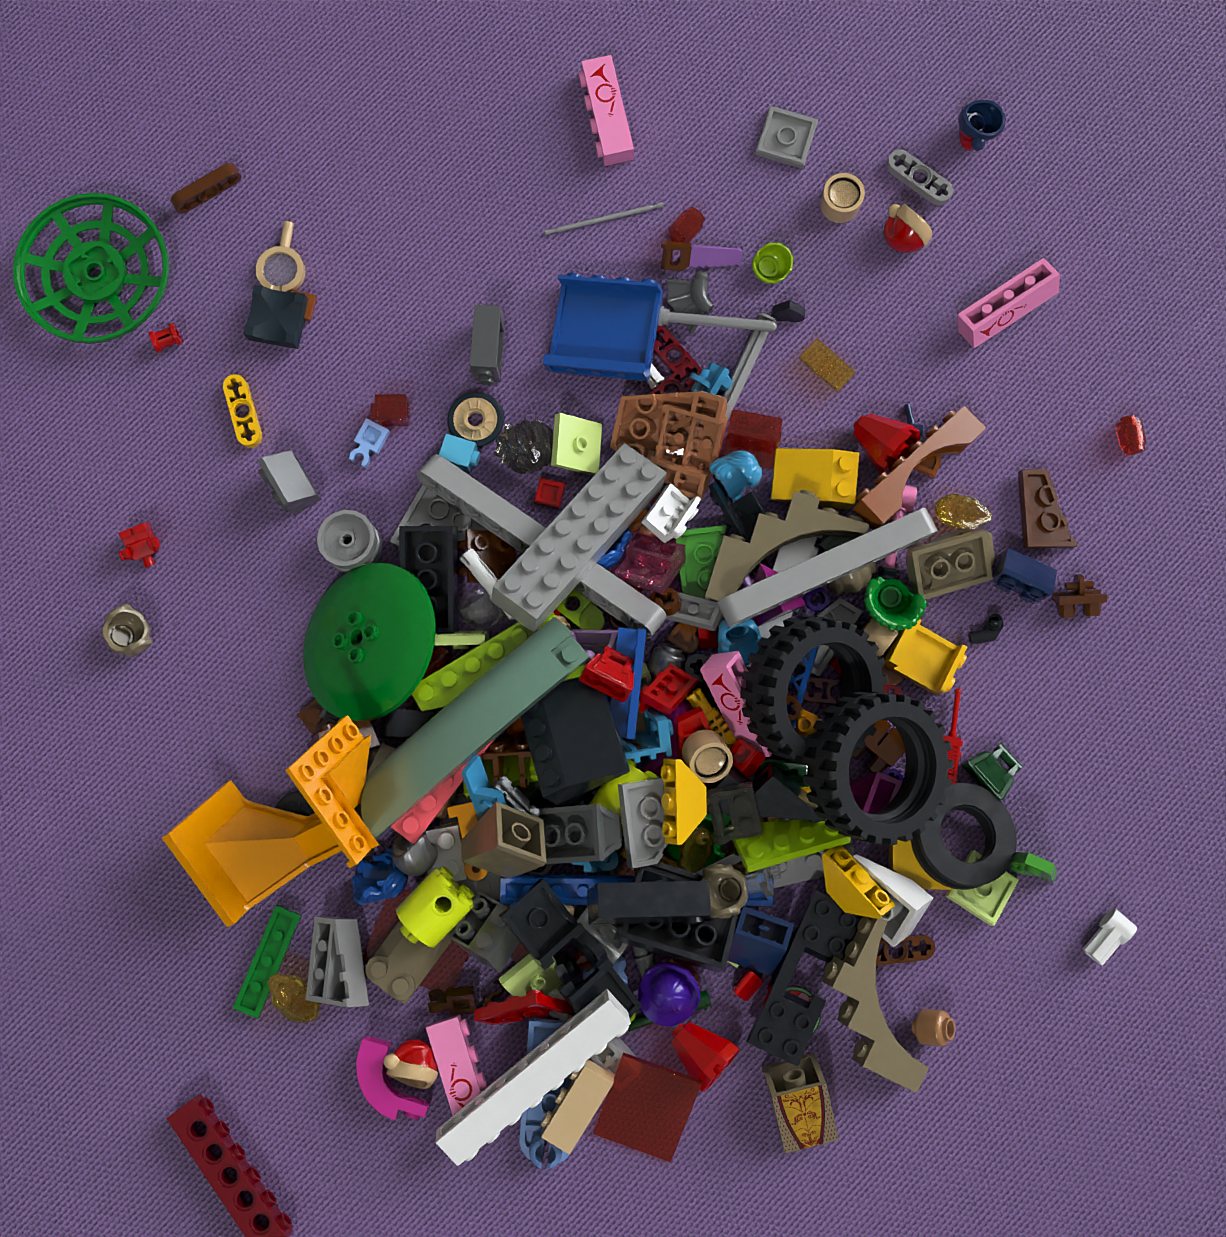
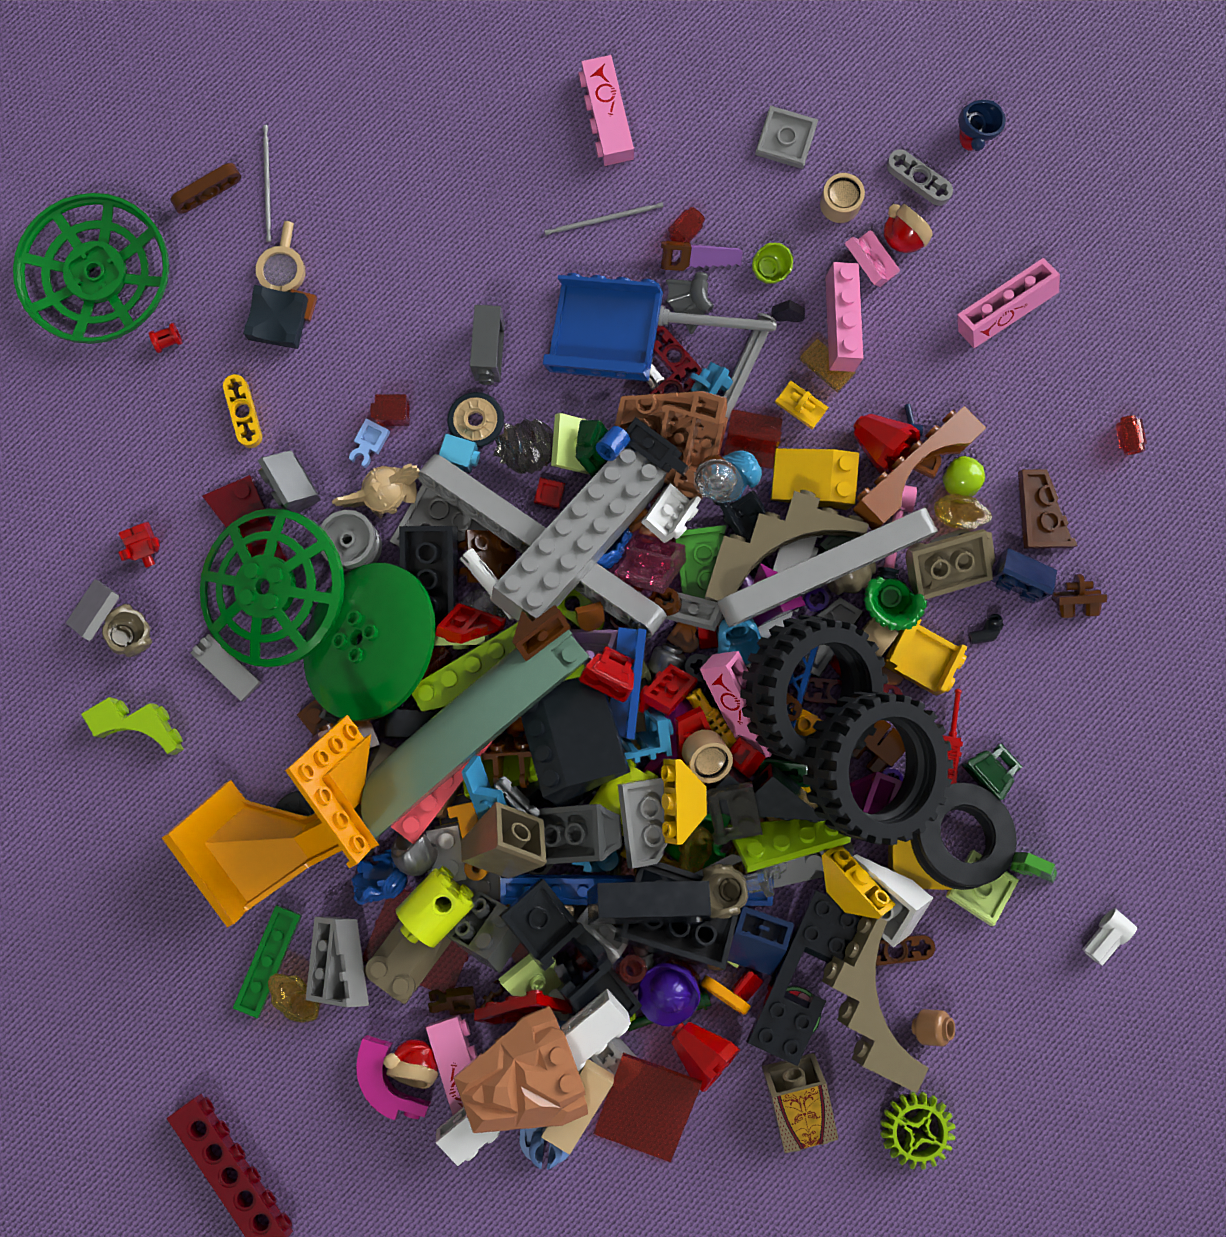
none -> light grey tile [66,579,119,641]
none -> lime arch [81,697,184,755]
none -> light grey hinge [191,634,262,702]
none -> green dish [200,508,345,667]
none -> dark red wing [202,475,288,562]
none -> light grey piece [263,125,271,242]
none -> tan helmet [332,463,420,518]
none -> red wing [435,603,506,644]
none -> nougat wedge [453,1006,588,1133]
none -> reddish brown slope [512,605,571,661]
none -> dark green piece [575,420,608,478]
none -> dark orange tile [575,601,604,631]
none -> blue gear [596,426,630,461]
none -> clear red brick [615,955,647,986]
none -> black hinge [626,417,690,477]
none -> clear piece [694,455,744,503]
none -> light orange tile [700,975,751,1015]
none -> yellow hips [775,380,829,430]
none -> bright pink brick [825,262,863,372]
none -> bright pink bracket [845,230,900,287]
none -> lime gear [880,1091,956,1170]
none -> lime hair [943,456,986,499]

